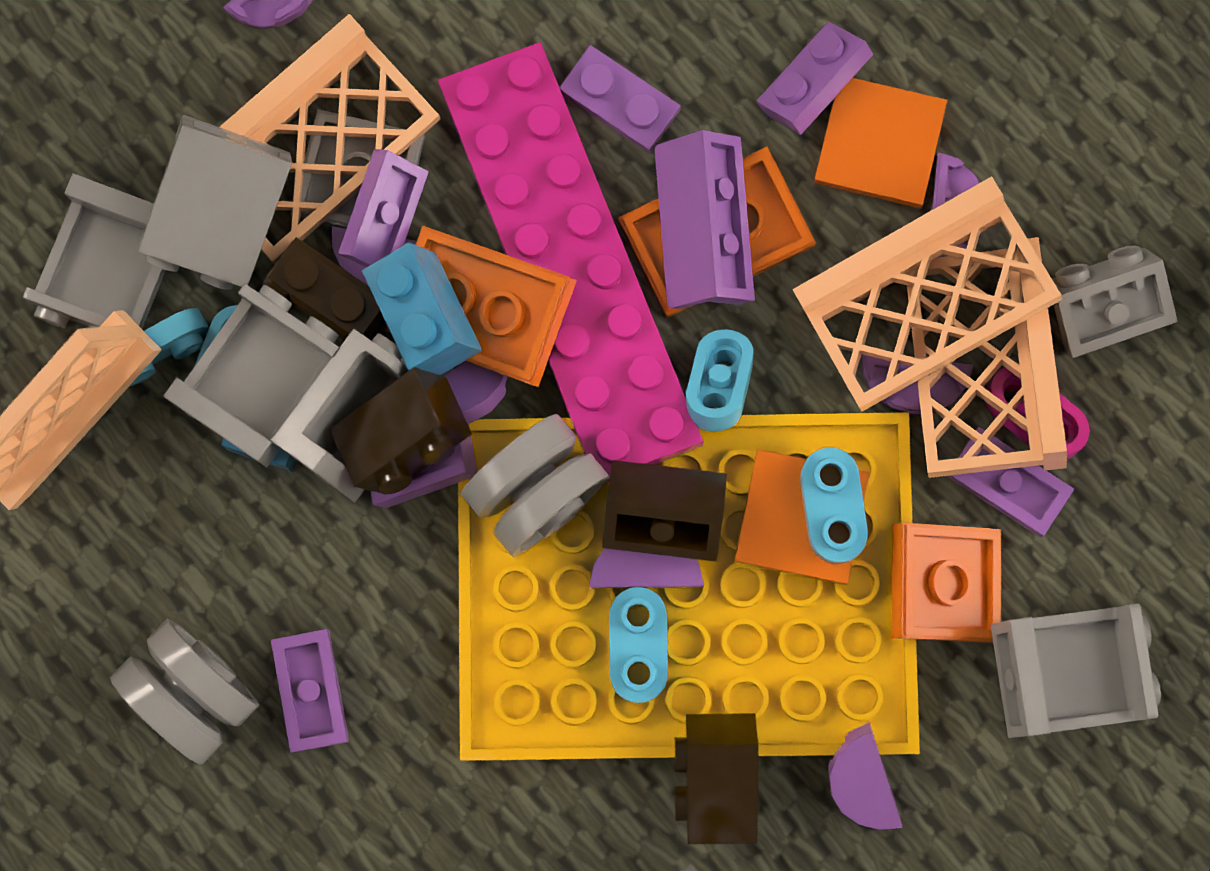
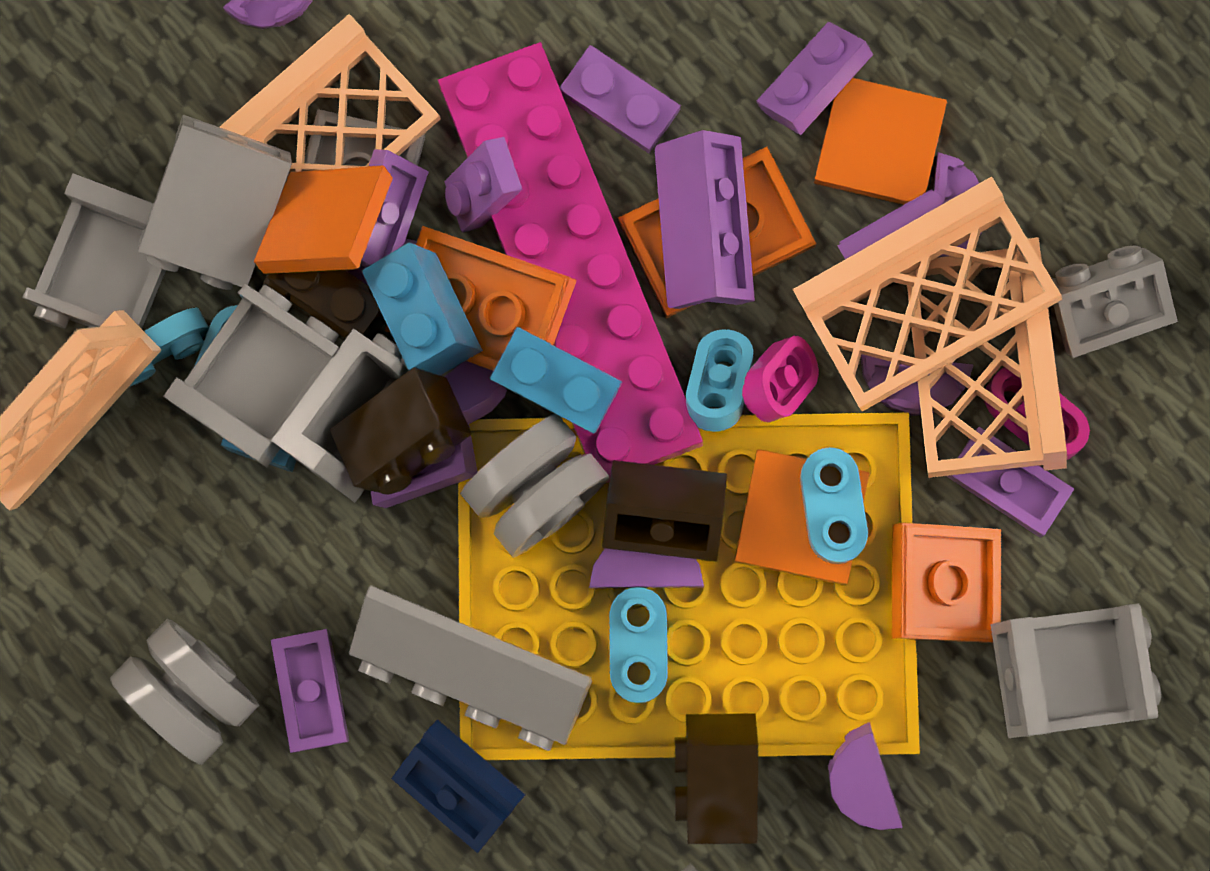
none -> orange tile [254,165,393,274]
none -> light grey slope [349,585,592,751]
none -> dark blue plate [391,720,525,853]
none -> medium lavender plate [444,137,523,232]
none -> dark azure brick [490,327,623,434]
none -> dark pink plate [742,336,819,422]
none -> medium lavender tile [838,189,944,259]

